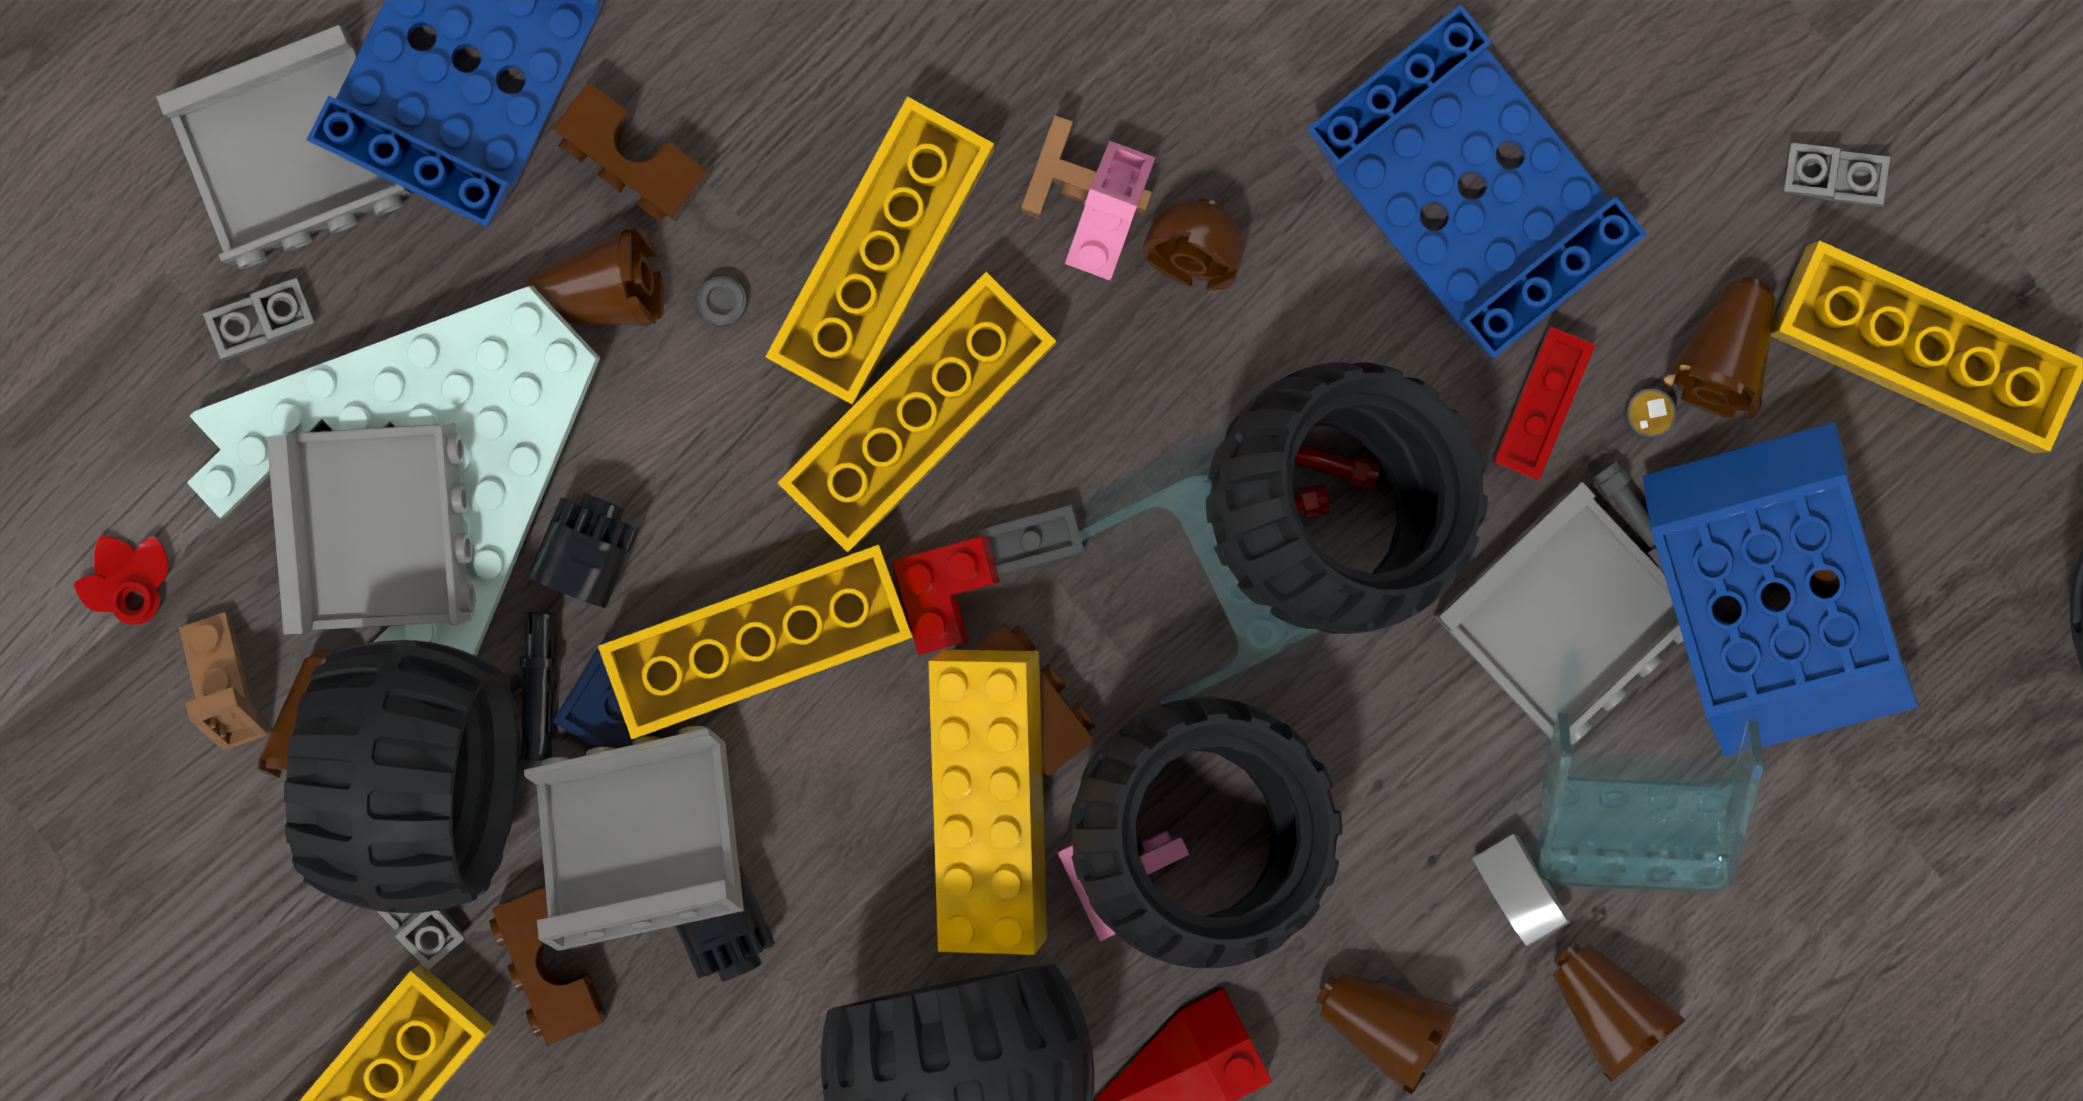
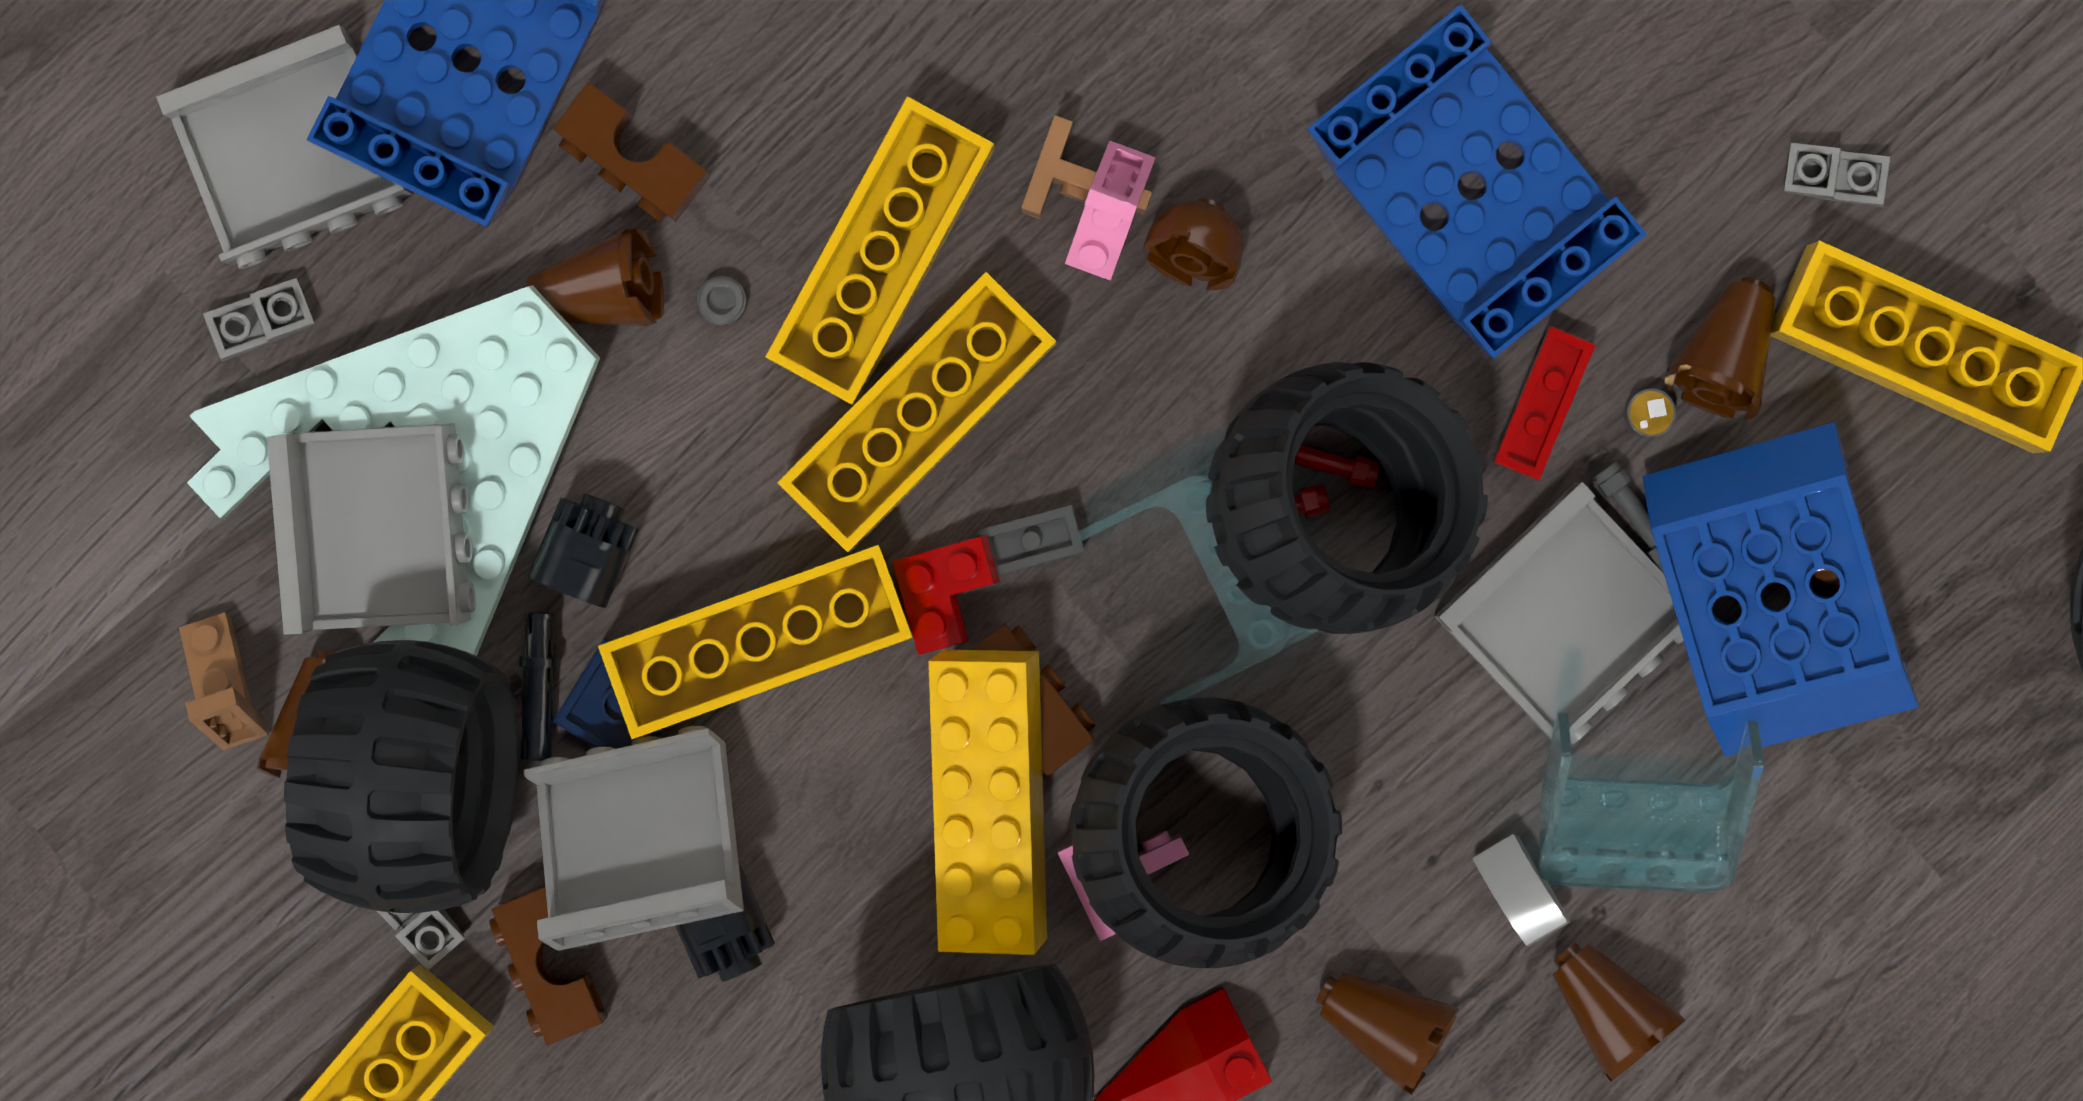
red plate [73,536,169,625] -> none

